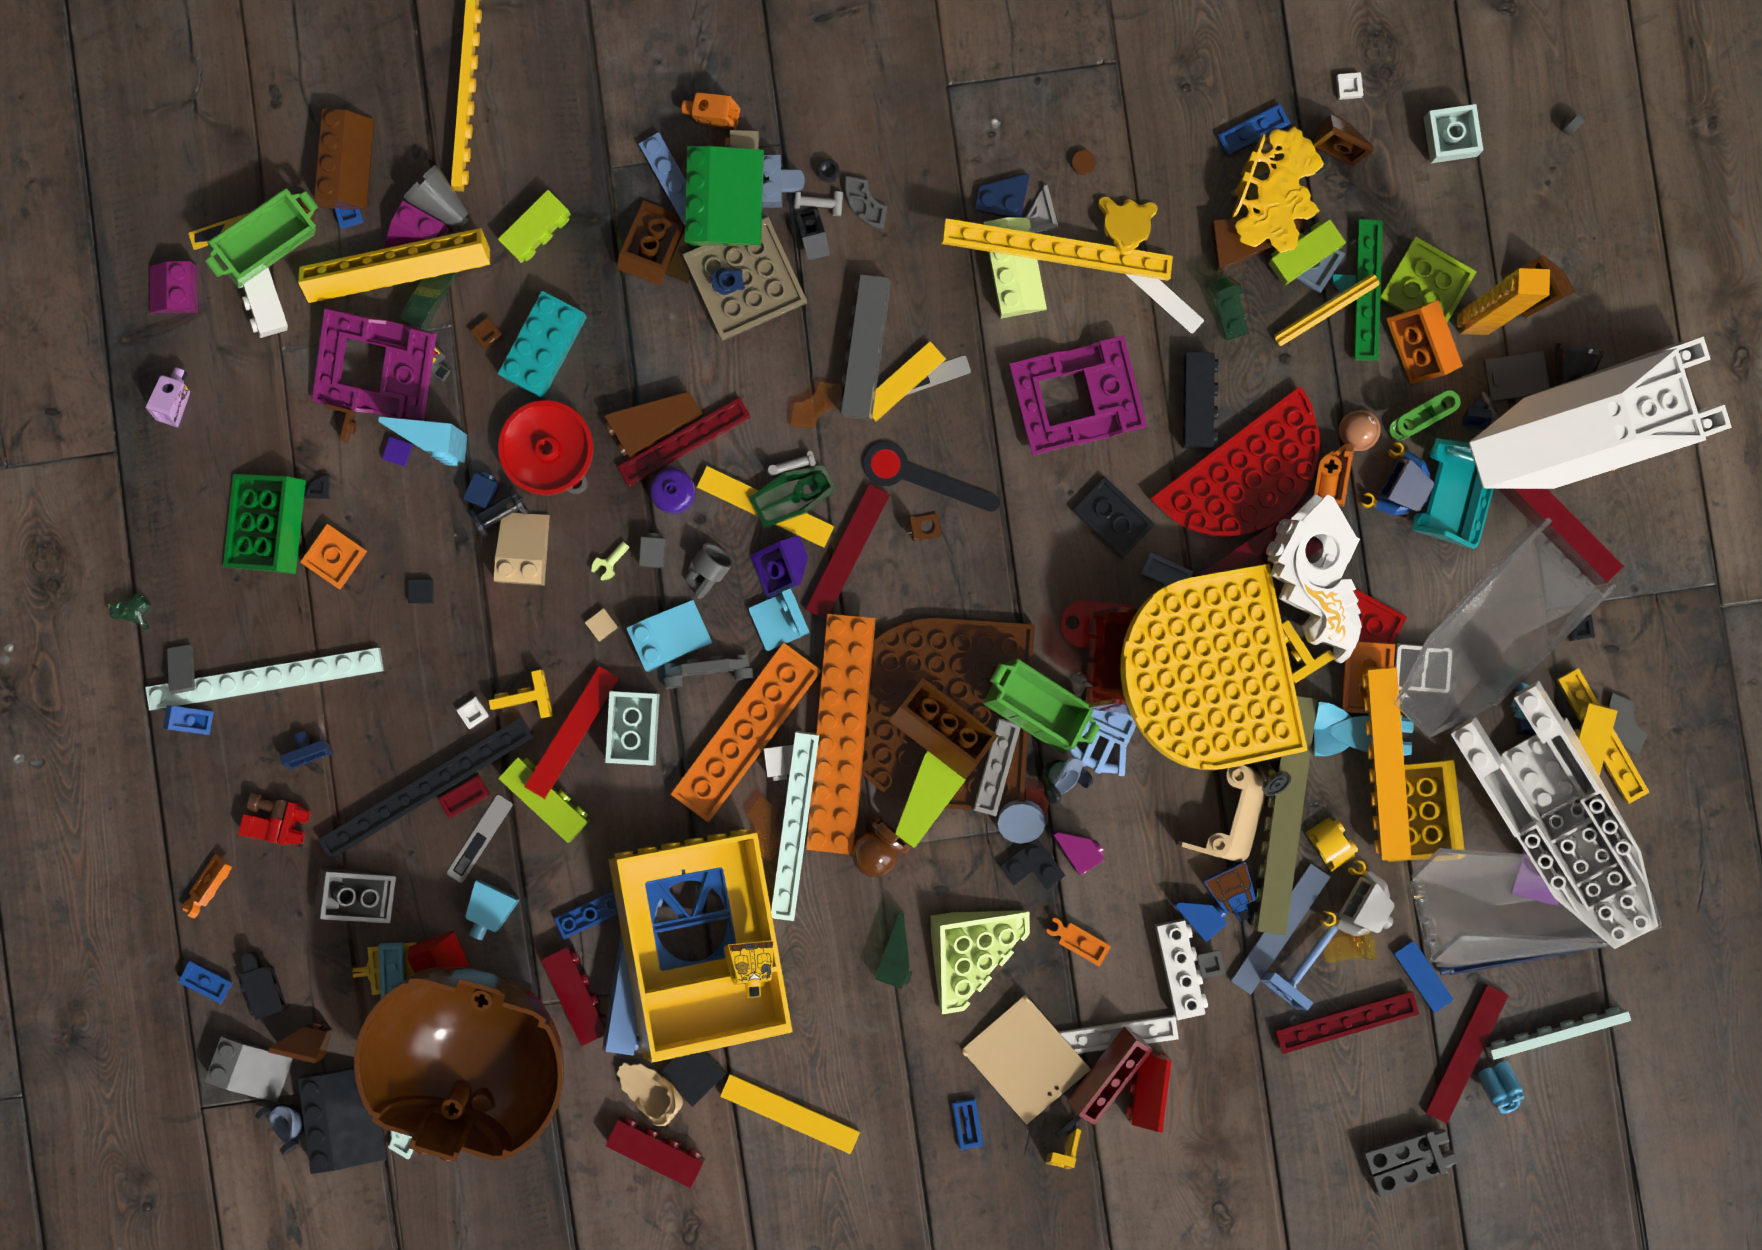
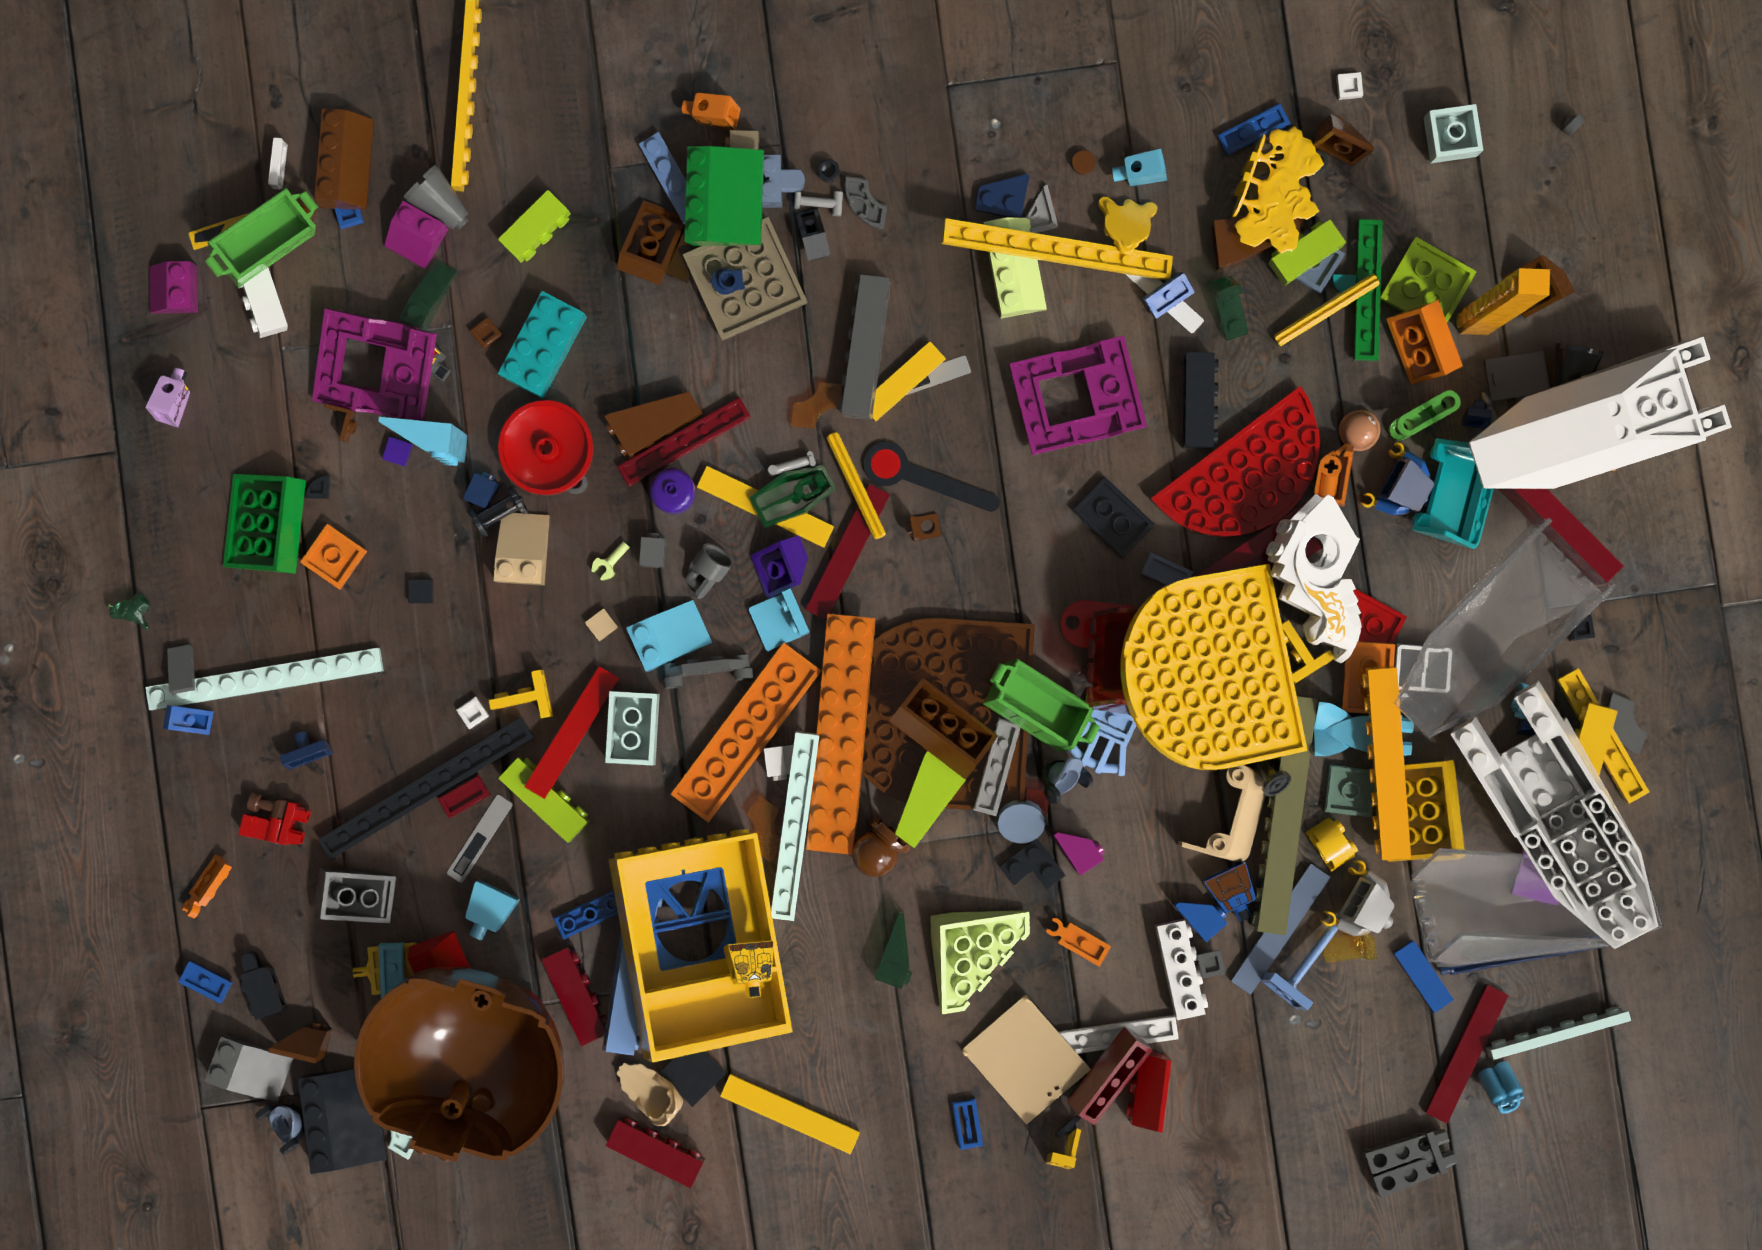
yellow brick [298,228,490,303] -> none
dark red plate [1275,991,1420,1054] -> none
none -> white tile [268,138,288,190]
none -> yellow axle [827,432,886,539]
none -> medium azure torso [1112,149,1167,186]
none -> plate [1142,272,1195,319]
none -> sand green tile [1323,765,1375,818]

